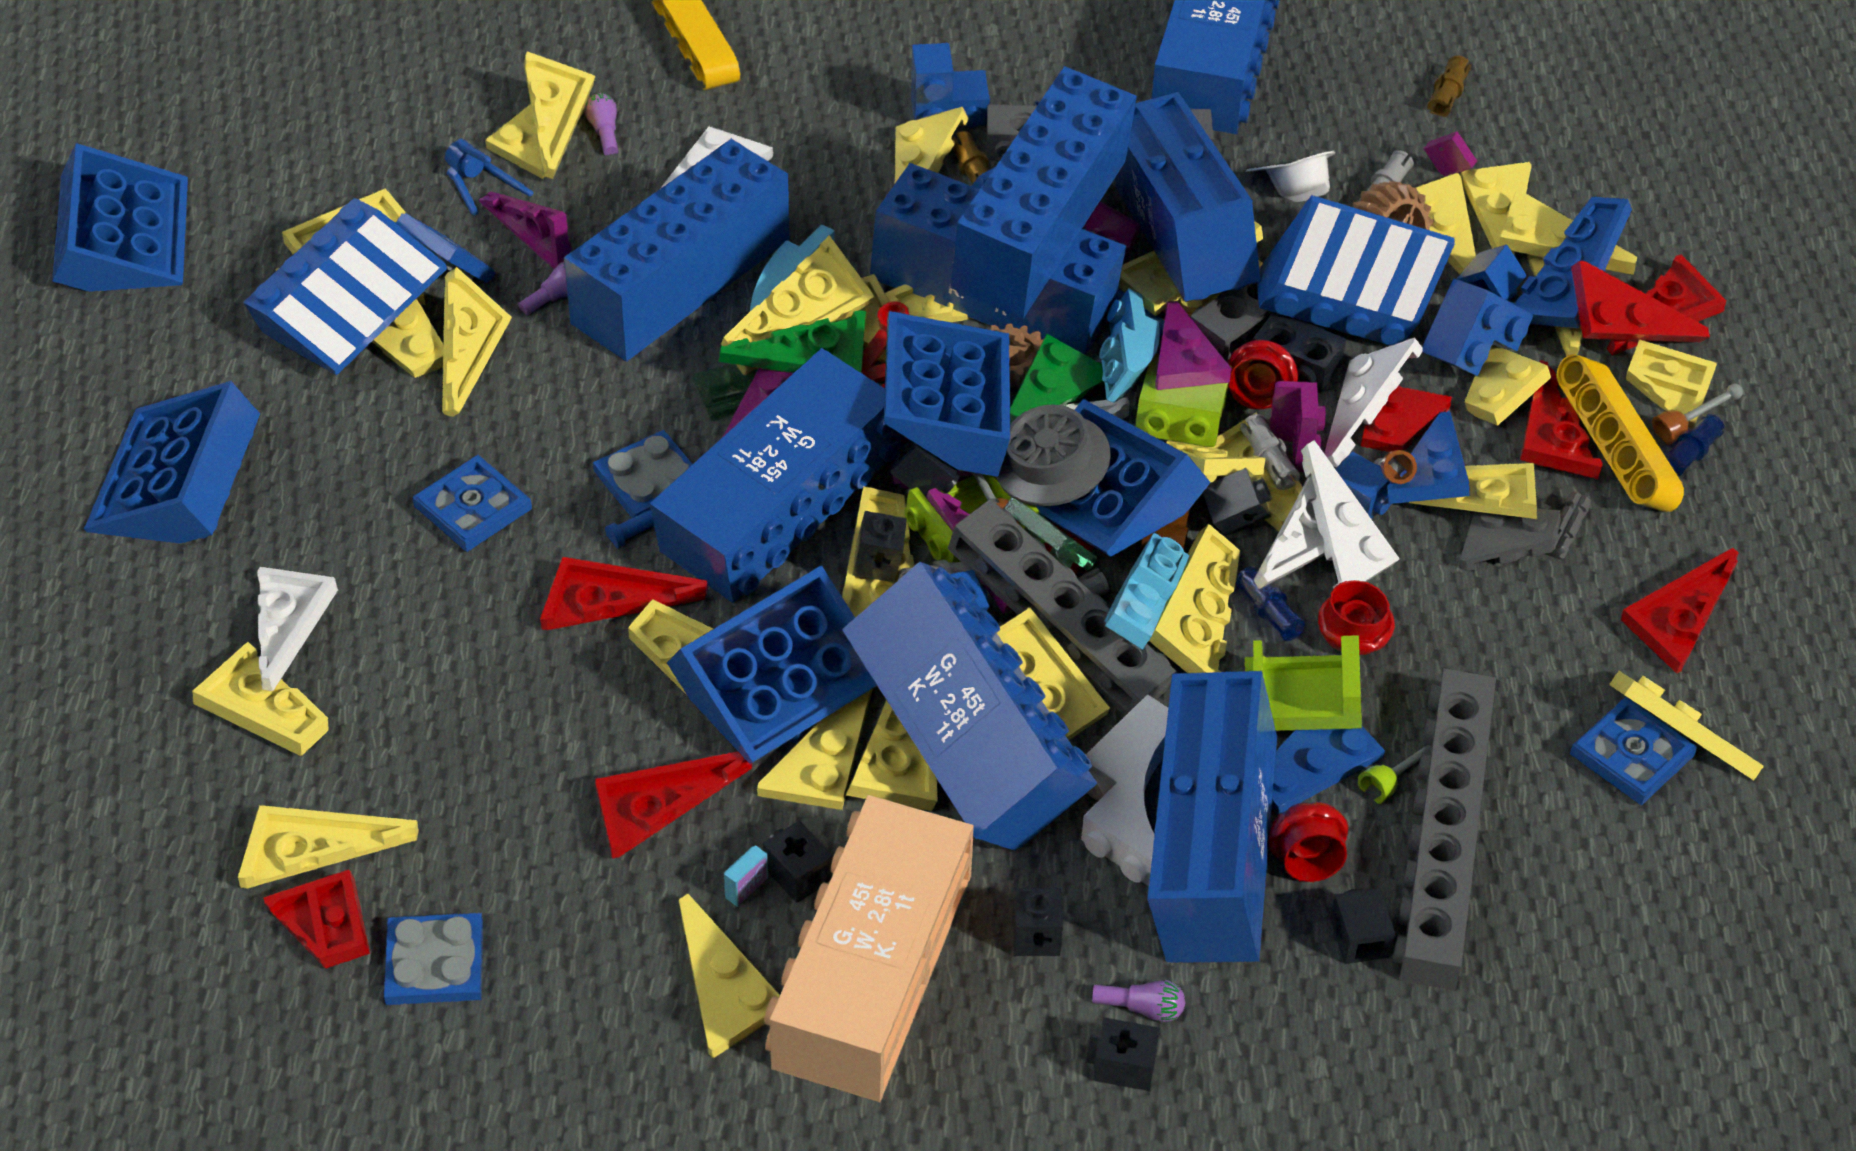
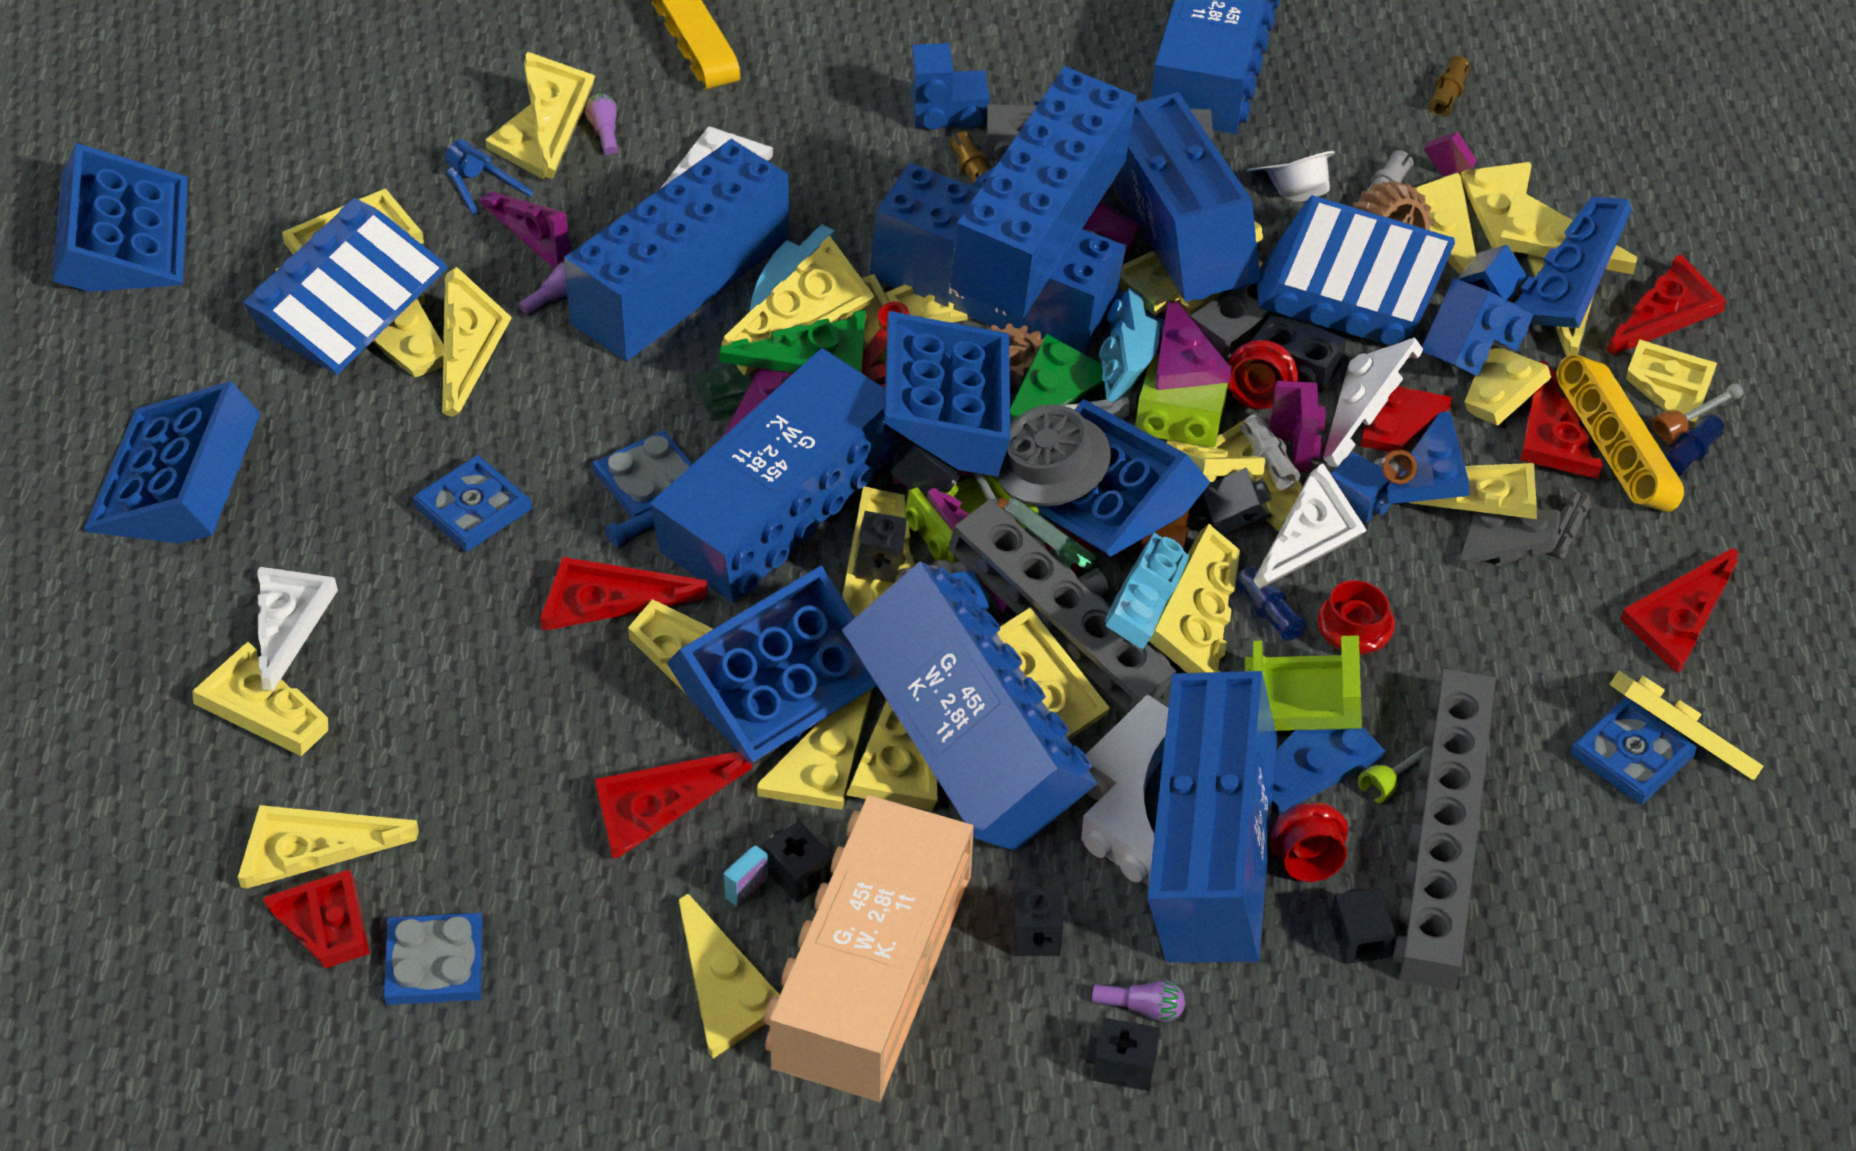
blue piece [396,213,496,283] -> none
light yellow wing [895,106,968,183] -> none
white wing [1301,440,1399,589] -> none
red wing [1571,261,1710,342] -> none

